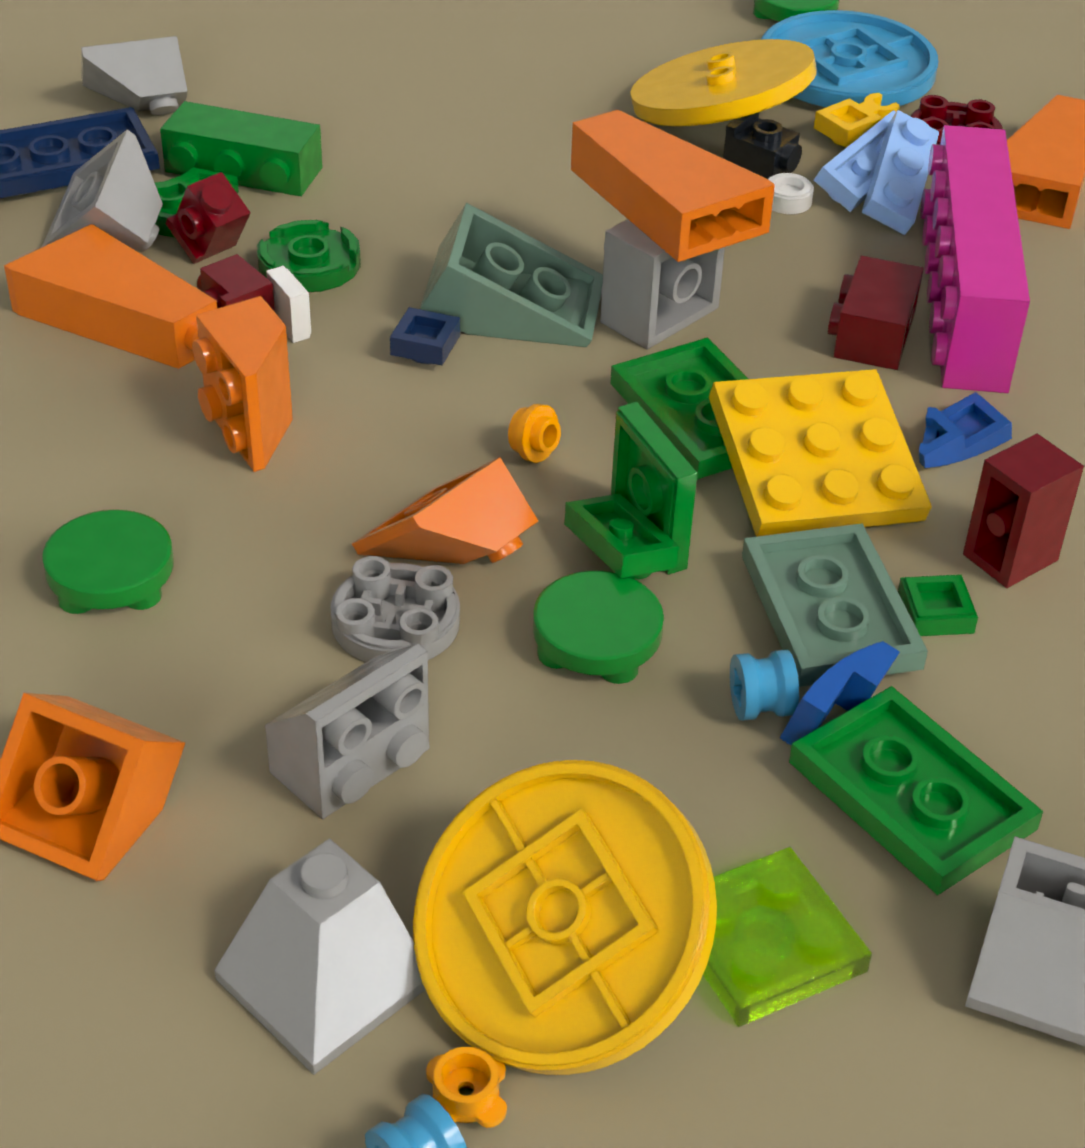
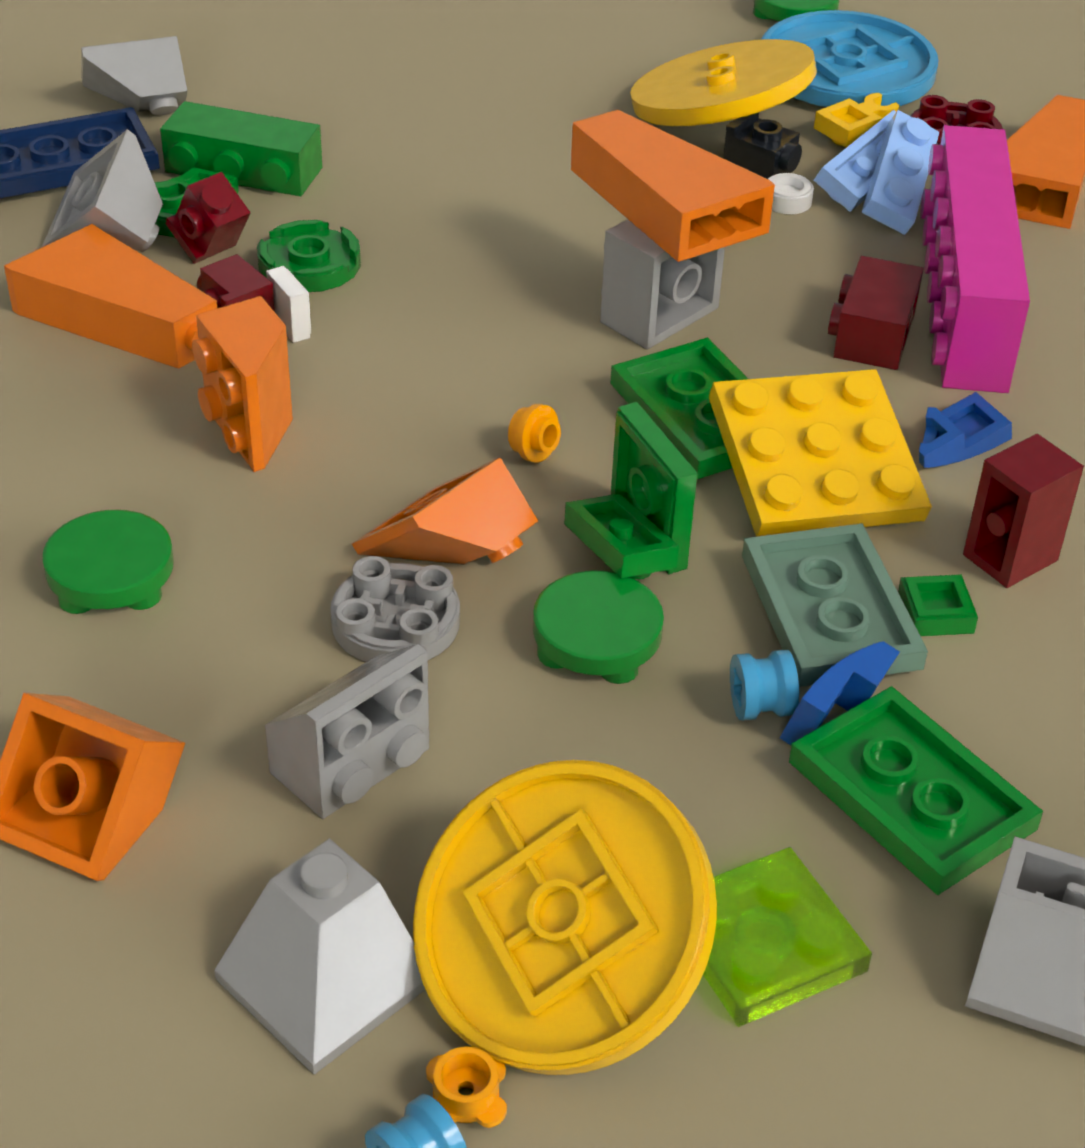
dark blue plate [390,307,460,366] -> none
sand green slope [420,203,603,347] -> none

